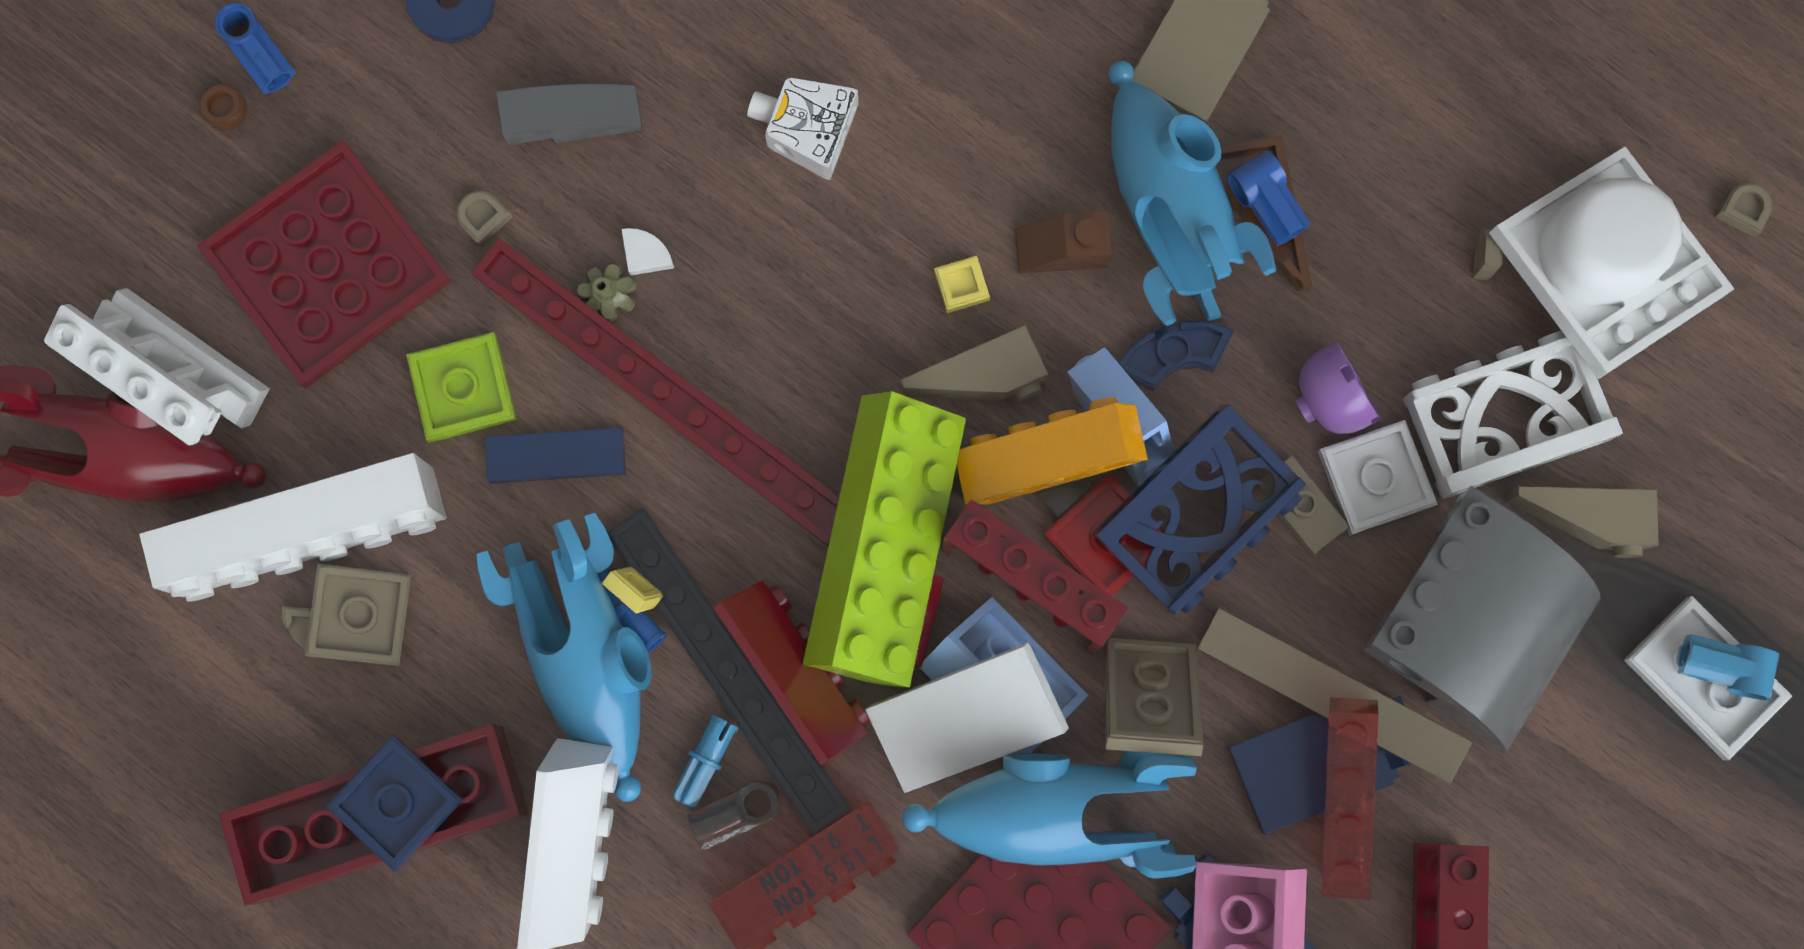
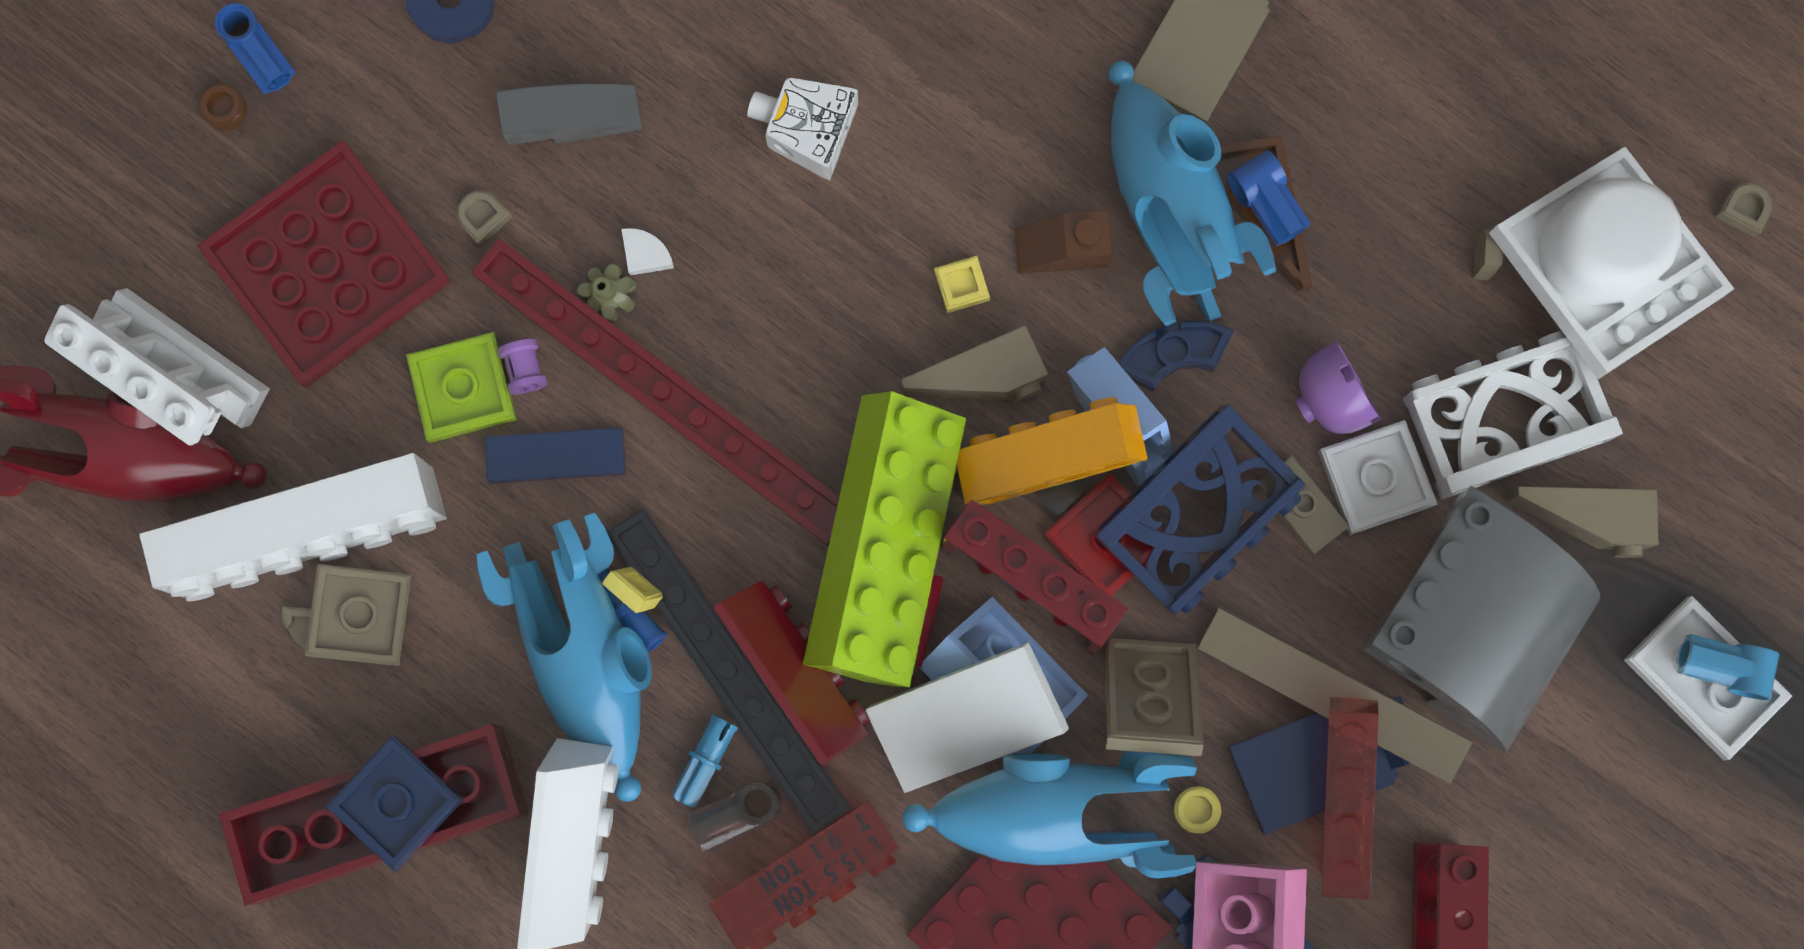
none -> medium lavender bush [497,339,548,395]
none -> light yellow tile [1173,786,1221,833]

